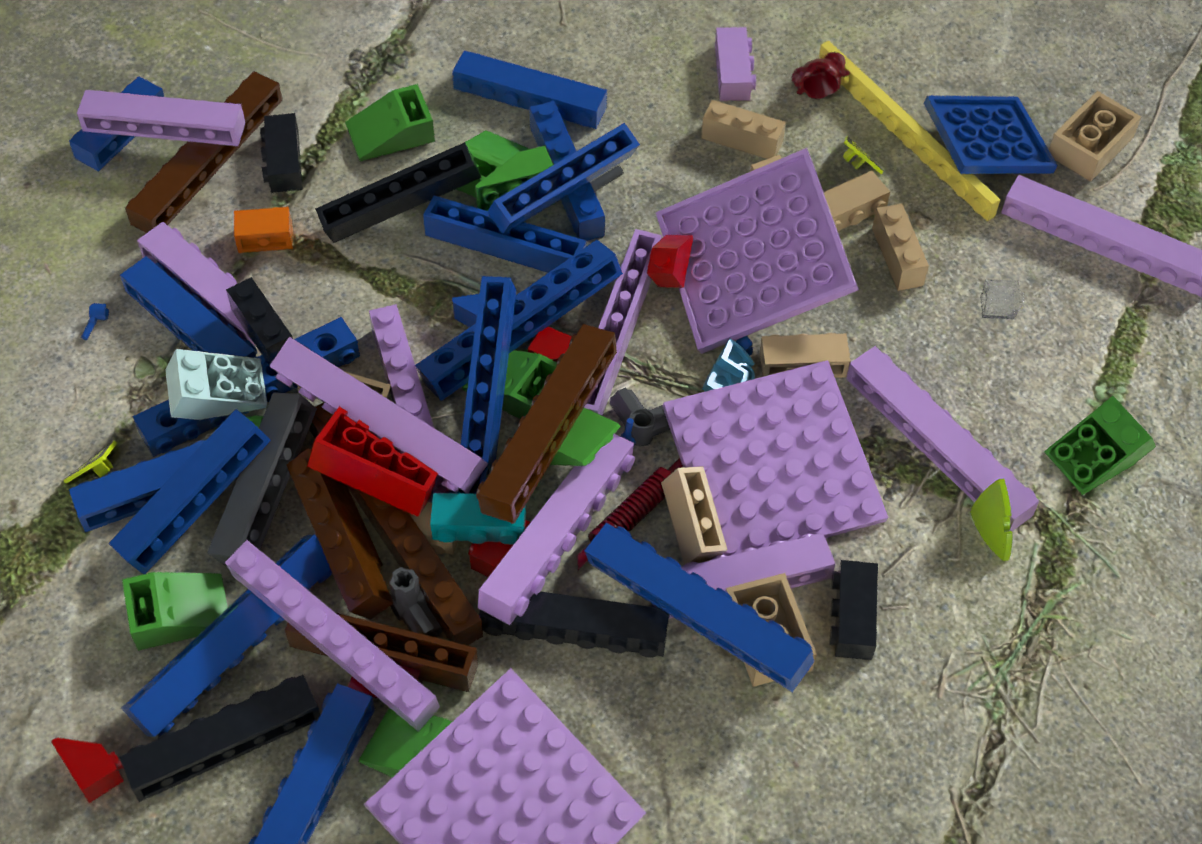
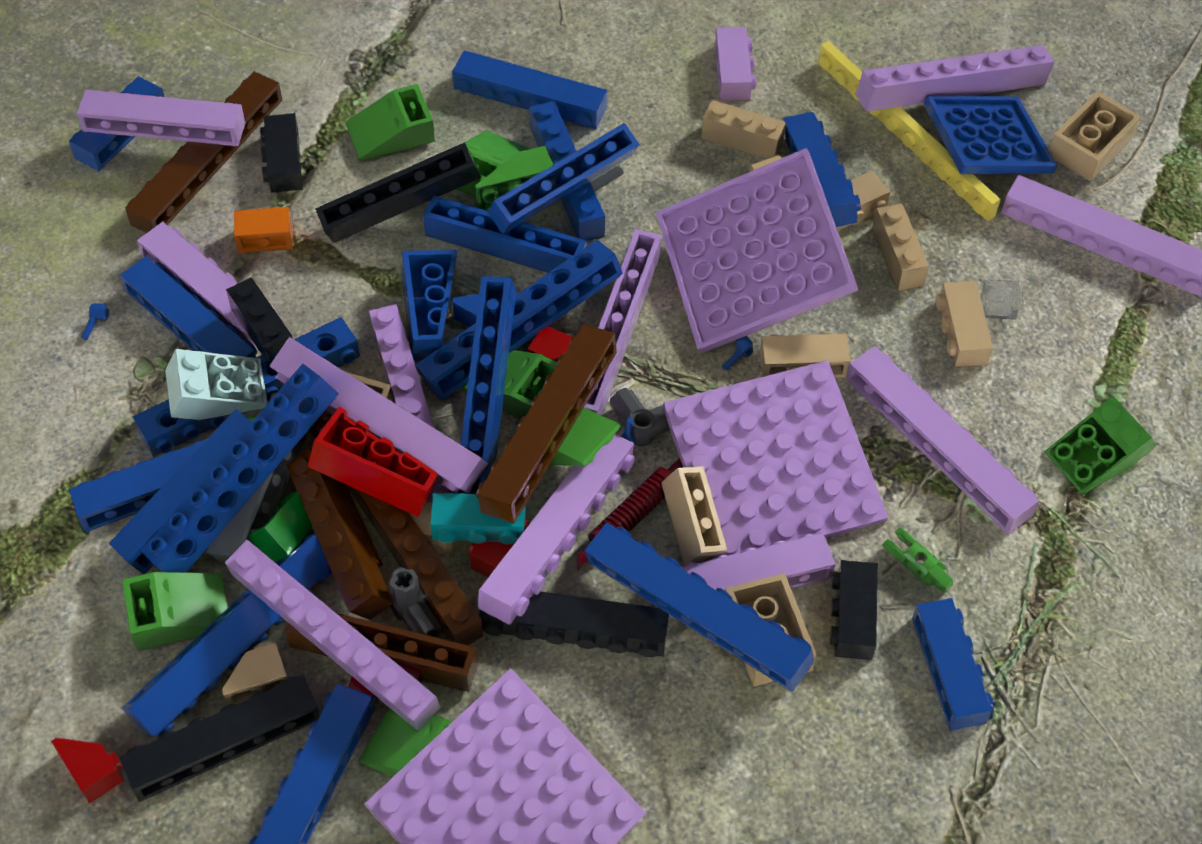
neon yellow piece [63,440,117,484] -> none
red slope [647,235,693,288] -> none
medium azure brick [702,338,755,392] -> none
dark red hair [792,52,849,99] -> none
neon yellow piece [843,136,884,174] -> none
lime brick [970,478,1013,561] -> none
none -> blue brick [141,363,339,573]
none -> tan slope [222,643,287,705]
none -> green panel [248,491,313,562]
none -> blue wedge [401,250,458,360]
none -> blue brick [783,112,861,227]
none -> lavender brick [855,45,1055,112]
none -> bright green hinge [882,527,953,593]
none -> blue brick [912,598,994,731]
none -> tan brick [936,281,993,367]

